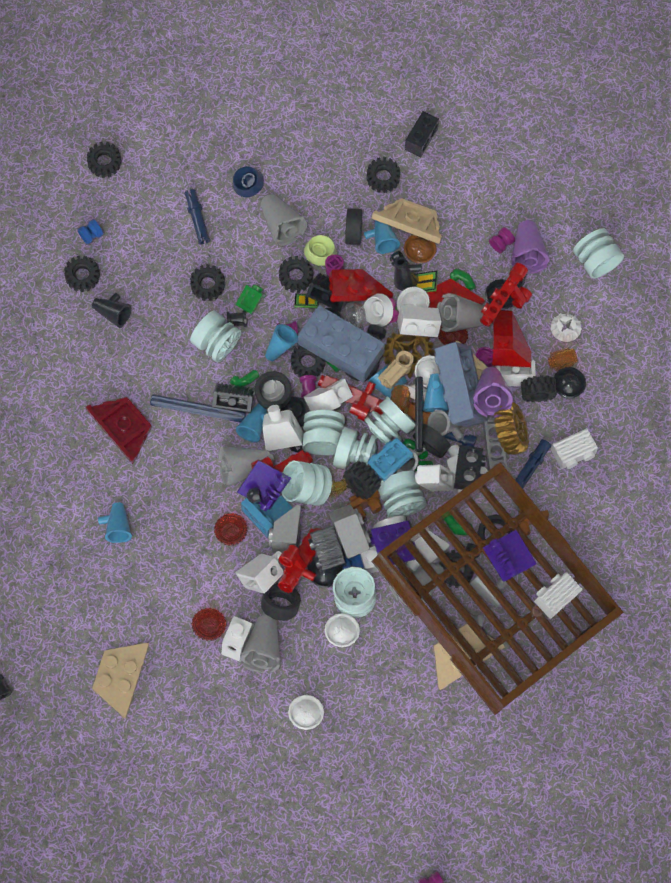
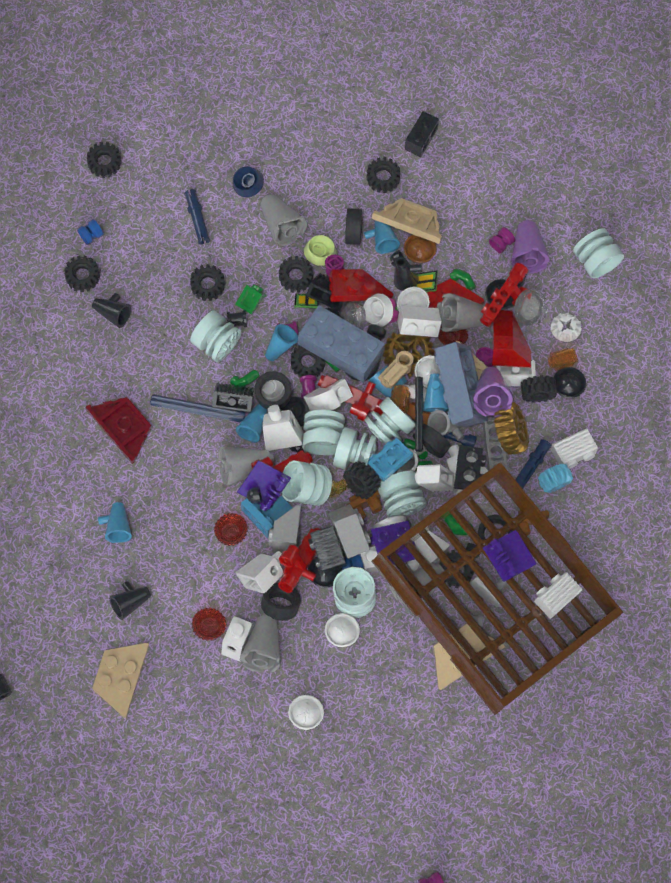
none -> black piece [109,581,151,620]
none -> clear tile [514,289,548,328]
none -> medium azure gear [538,464,573,493]

